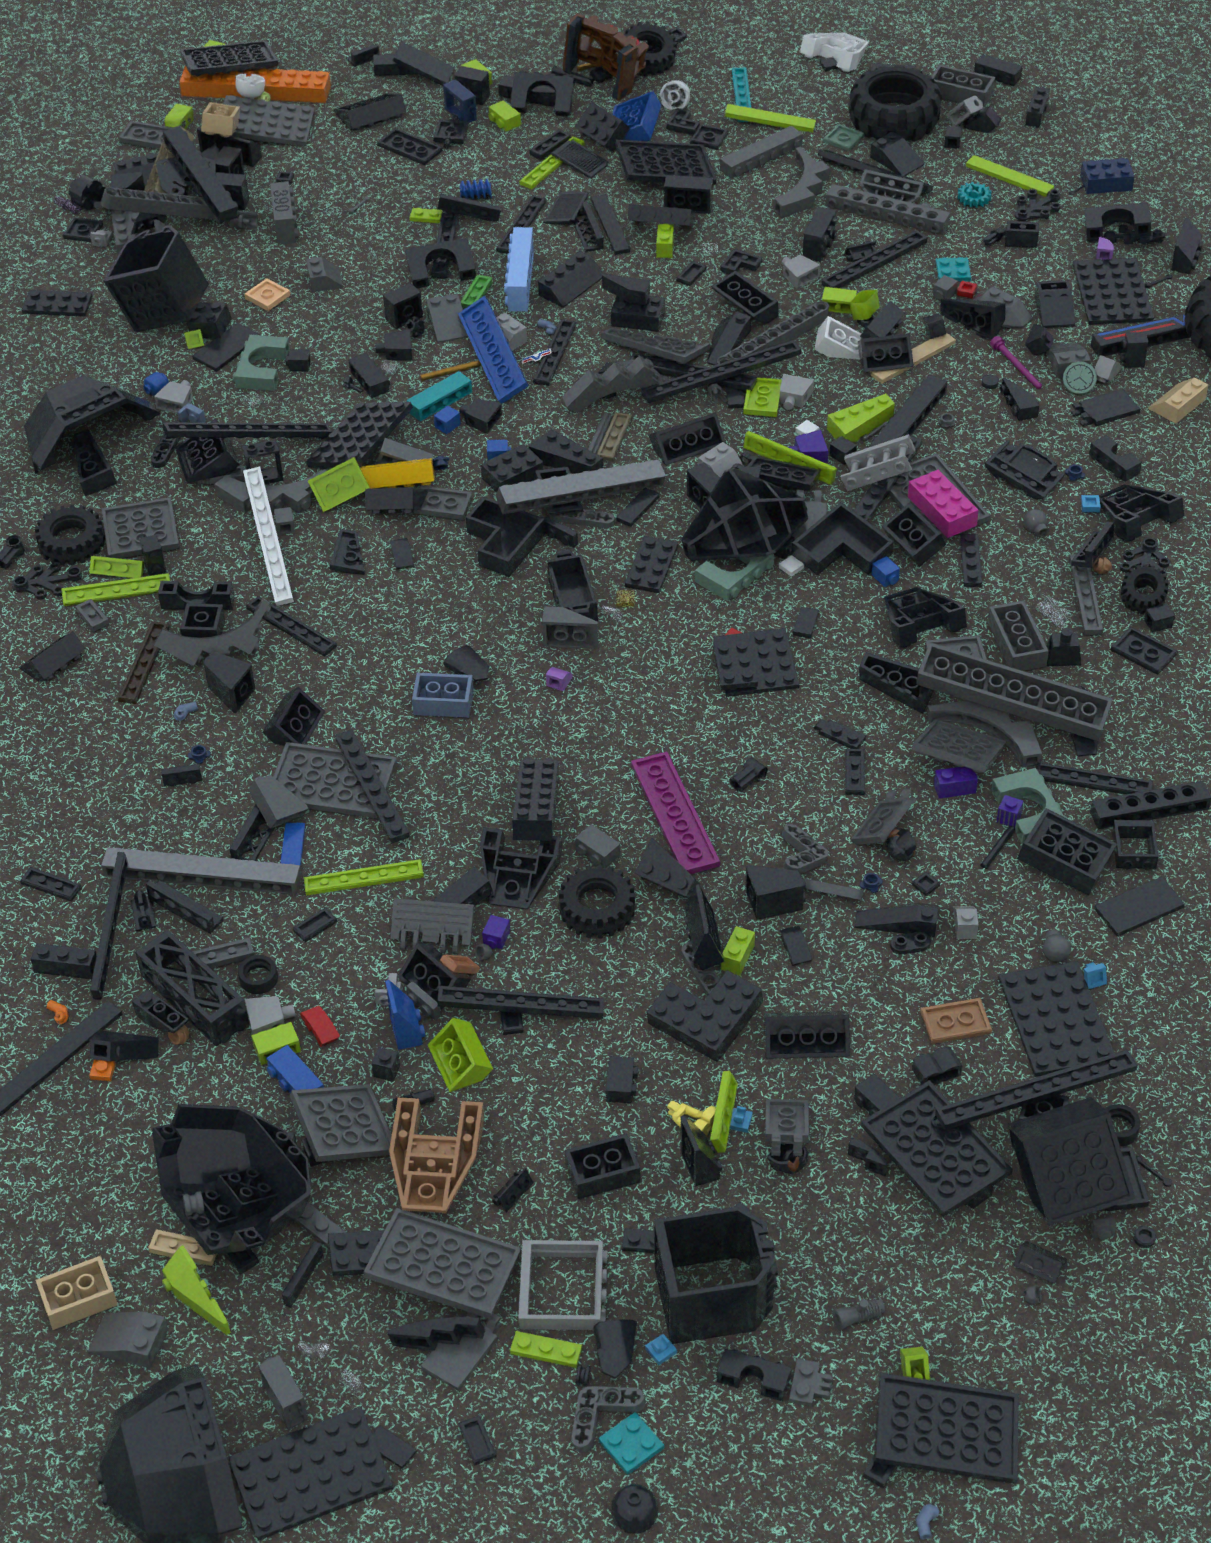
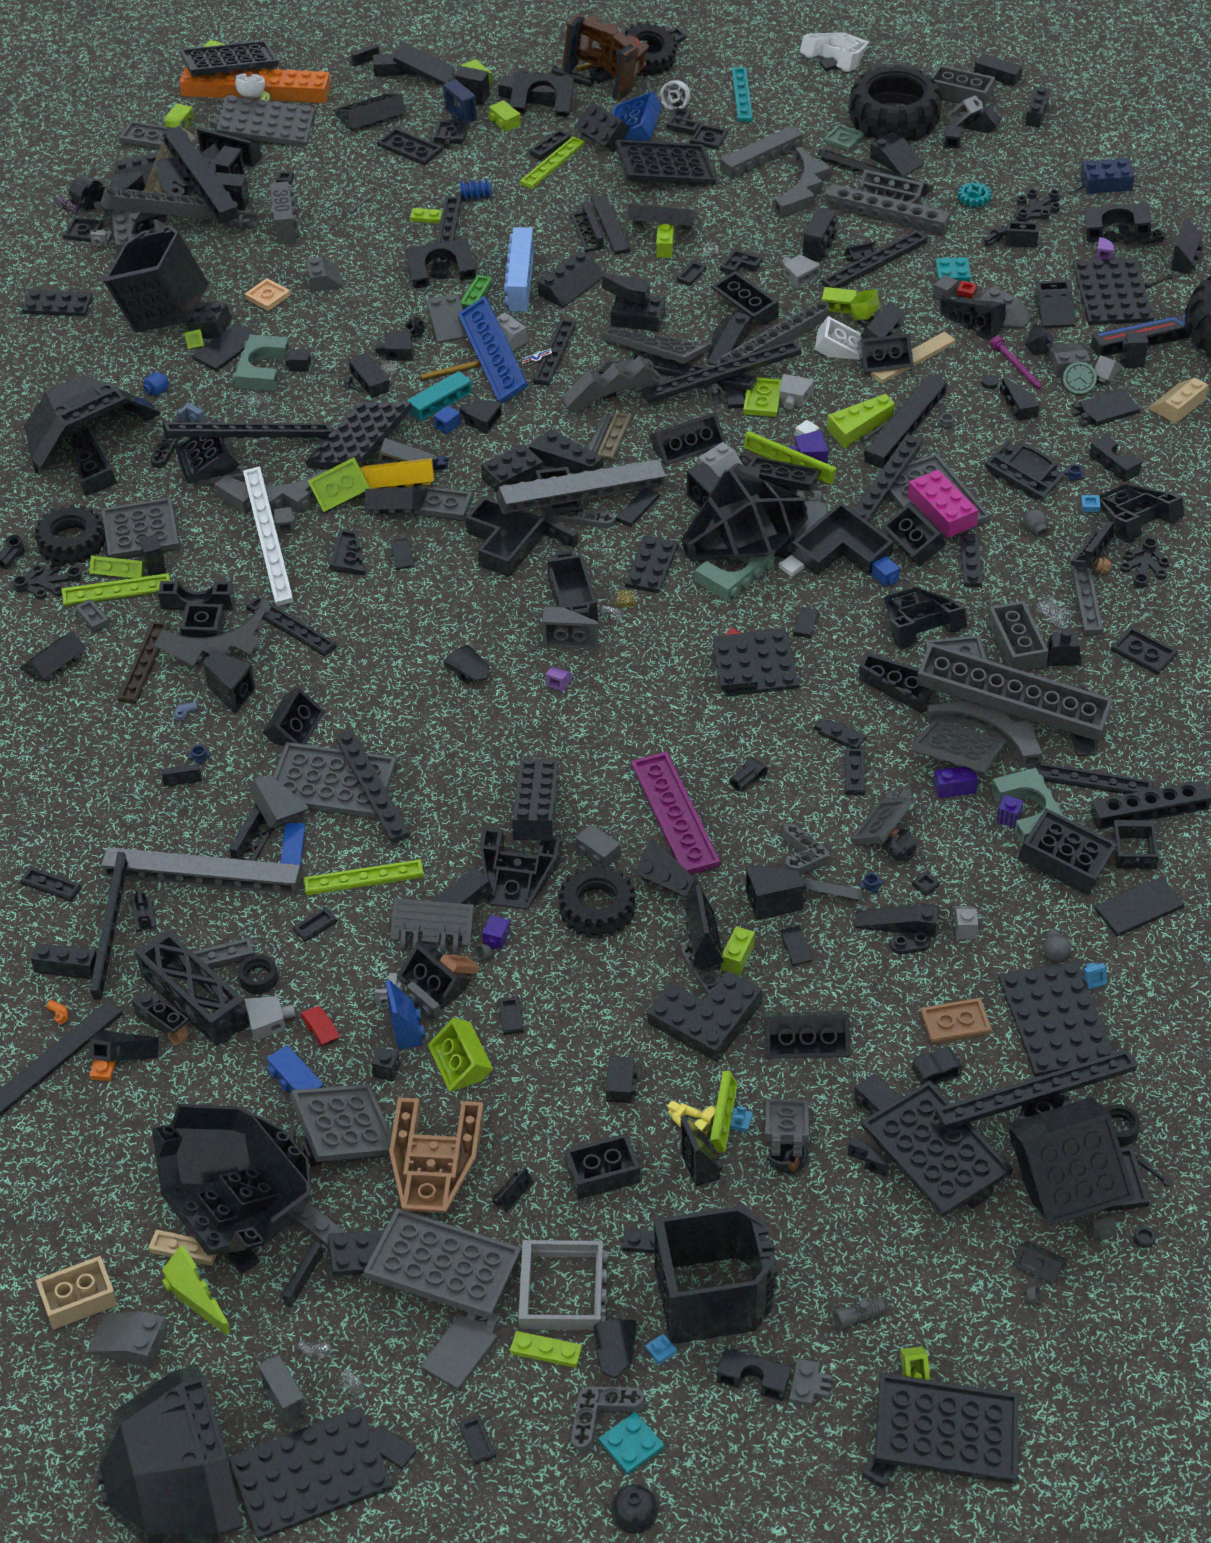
black fence [146,880,223,934] -> none
light grey torso [154,380,193,413] -> none
dark grey wheel [183,1191,204,1217] -> none
tan brick [201,103,240,137] -> none
black window [242,440,284,484] -> none
lime brick [251,1022,301,1065] -> none
black brick [383,283,423,329] -> none
black slope [387,1317,485,1350] -> none
black axle [392,1088,435,1111] -> none
sand blue brick [412,673,474,718] -> none
black fence [437,193,501,222] -> none
black plate [437,986,604,1019] -> none
blue brick [487,440,511,460] -> none
black tile [496,195,547,254] -> none
sand blue arm [537,319,557,335] -> none
black window [543,191,589,224] -> none
black window [551,140,609,178] -> none
black bush [576,1364,591,1387] -> none
black brick [664,175,713,214] -> none
lime tile [725,104,816,132] -> none
black brick [829,436,857,465] -> none
light grey fence [841,434,915,491] -> none
sand blue arm [916,1504,939,1540] -> none
black brick [923,313,947,339] -> none
lime tile [966,155,1054,197] -> none
black bar [980,826,1015,869] -> none
black tyre [1120,564,1169,614] -> none
black brick [1144,604,1175,633] -> none

